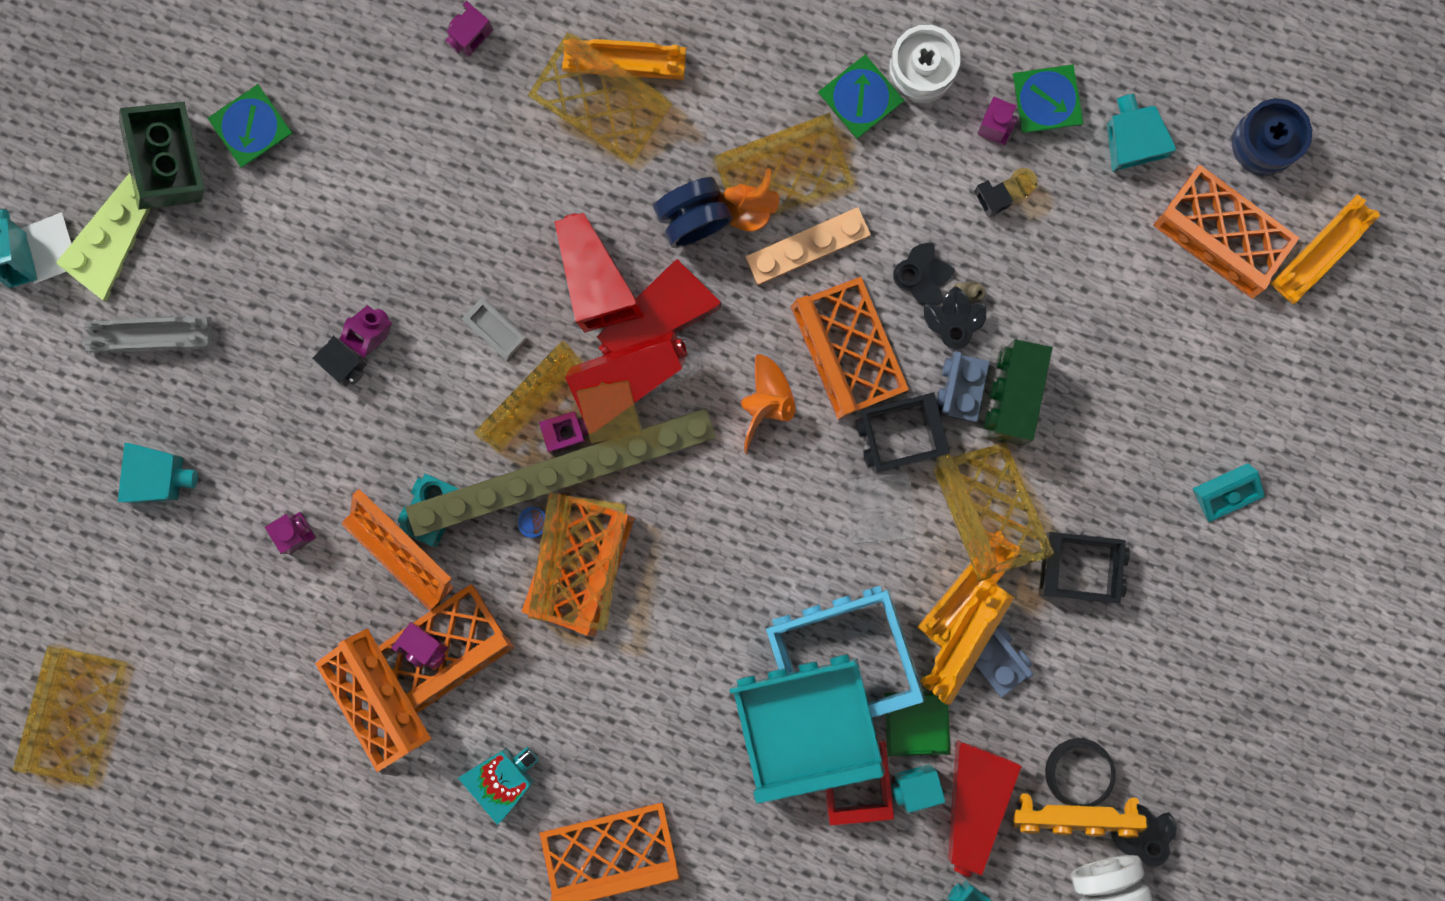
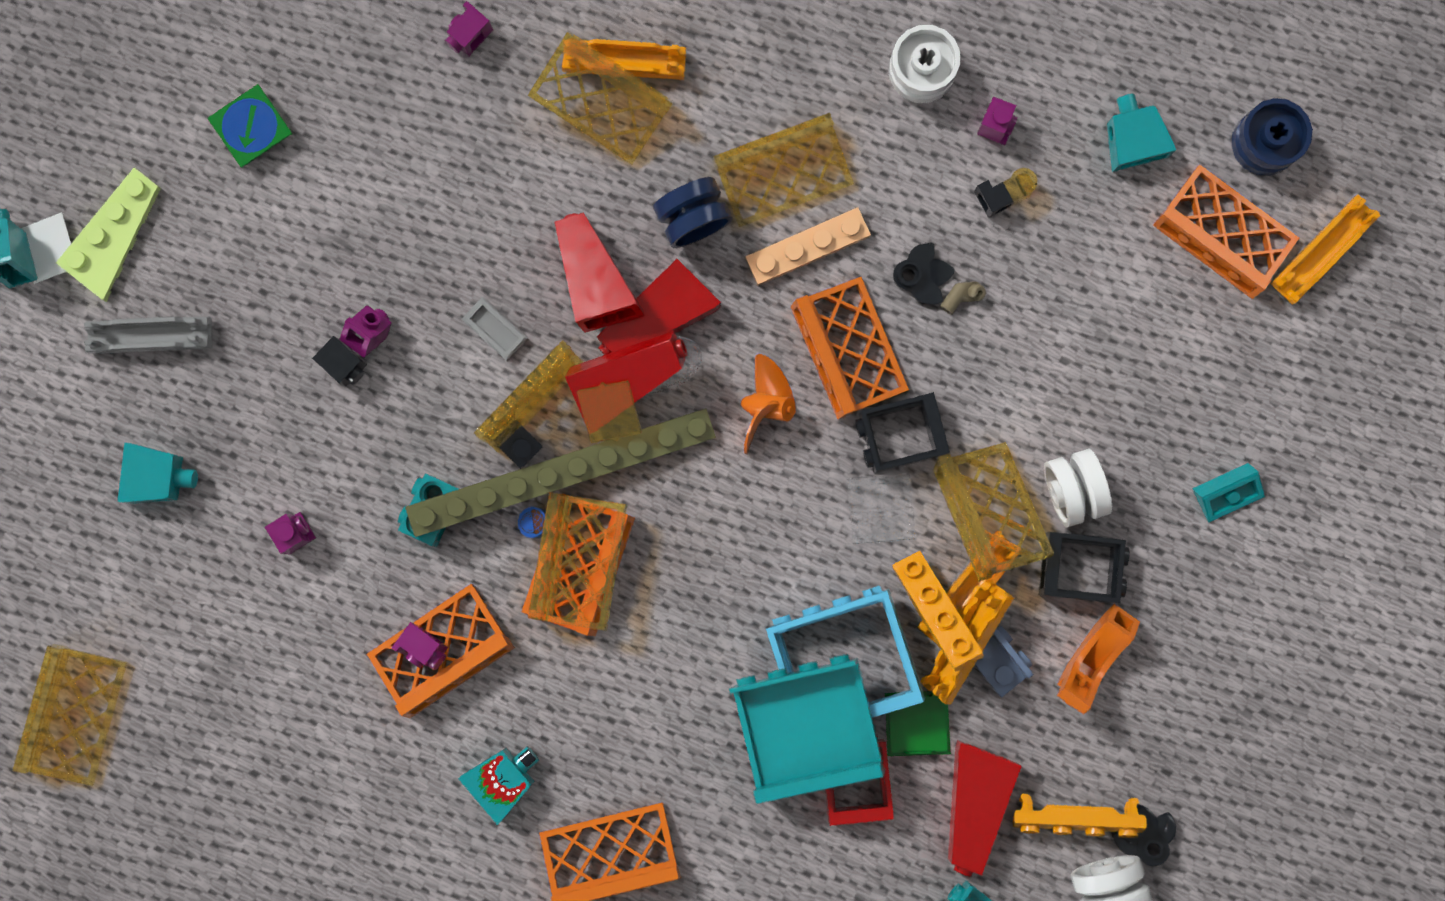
dark green brick [119,101,205,210] -> none
orange fence [315,628,431,772] -> none
orange fence [342,489,454,612] -> none
magenta brick [539,411,590,454] -> none
orange piece [716,168,780,232] -> none
piece [818,54,905,139] -> none
teal brick [890,764,946,813] -> none
black plate [924,286,987,349] -> none
sand blue bracket [936,351,990,423] -> none
dark green brick [983,339,1053,446] -> none
piece [1012,64,1083,133] -> none
black tyre [1045,738,1116,806] -> none
none -> black brick [493,419,543,469]
none -> light orange piece [892,551,984,672]
none -> white wheel [1044,448,1112,527]
none -> orange arch [1057,603,1140,715]

